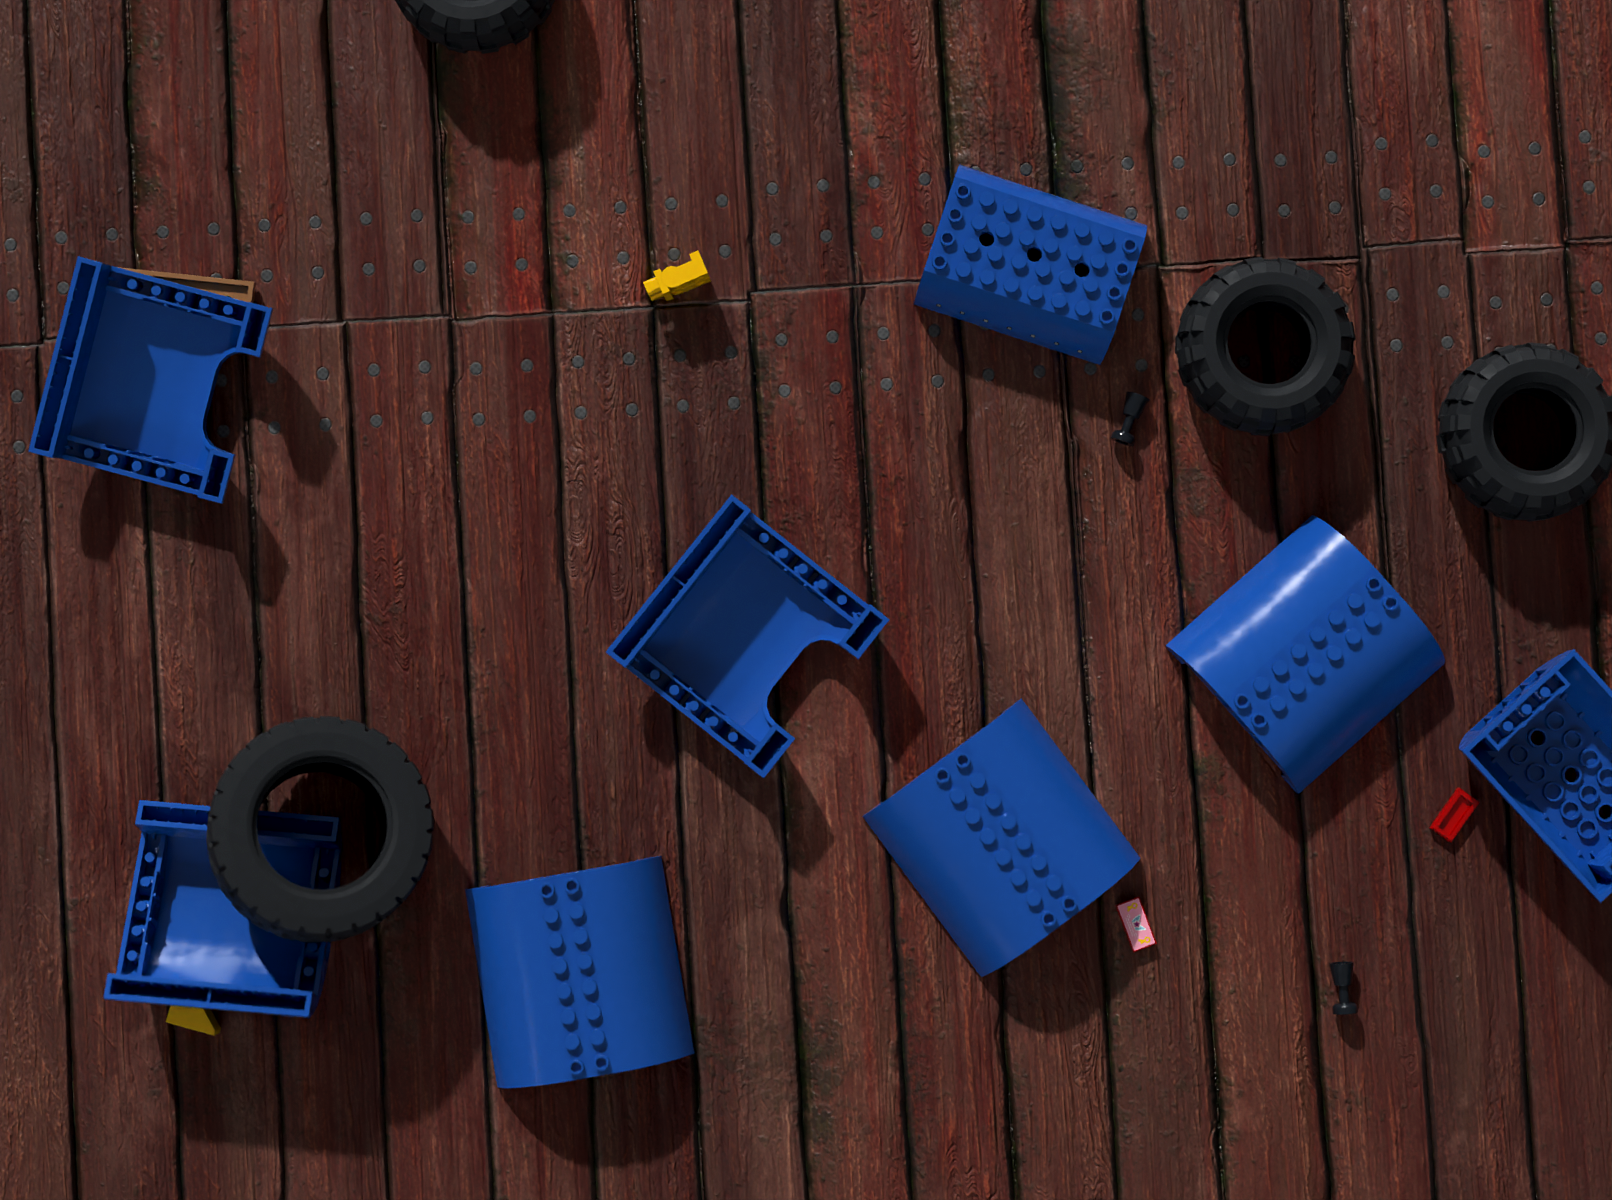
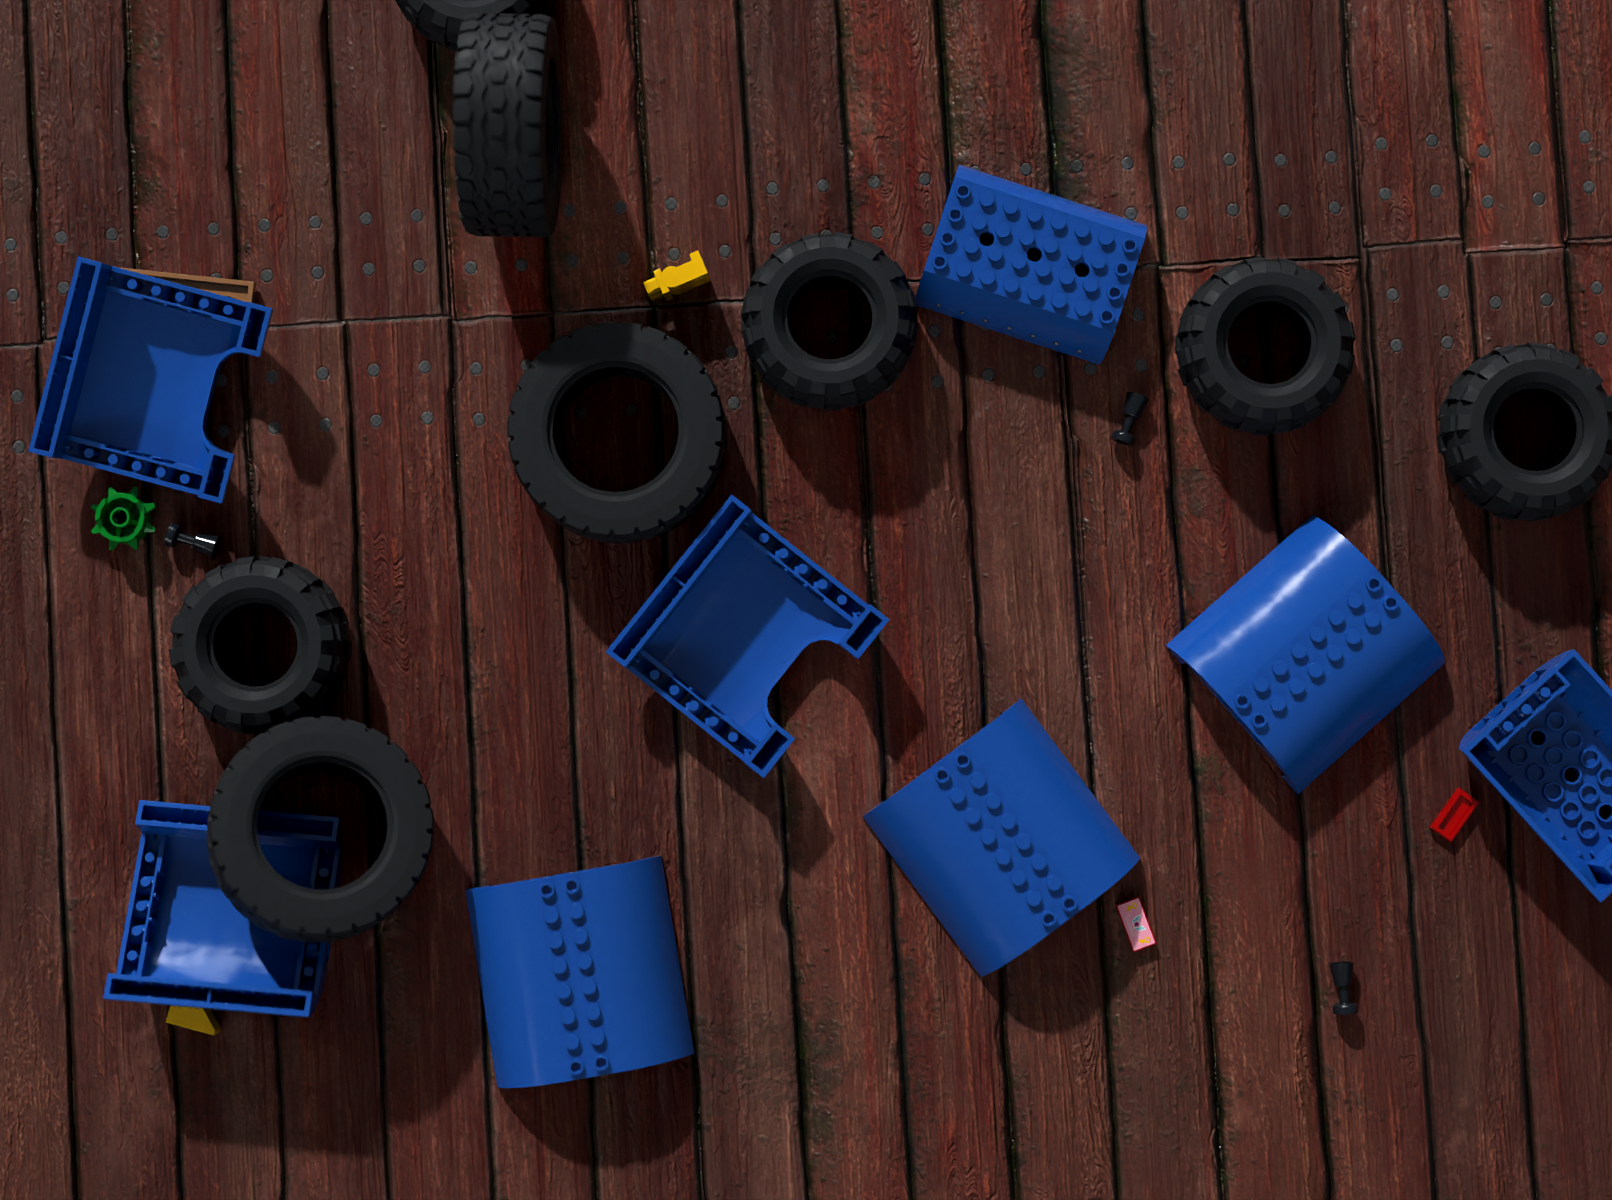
none -> green brick [91,486,156,551]
none -> black piece [165,522,221,560]
none -> black tyre [169,556,352,734]
none -> black tyre [453,13,563,238]
none -> black tyre [507,322,727,543]
none -> black tyre [741,232,918,411]

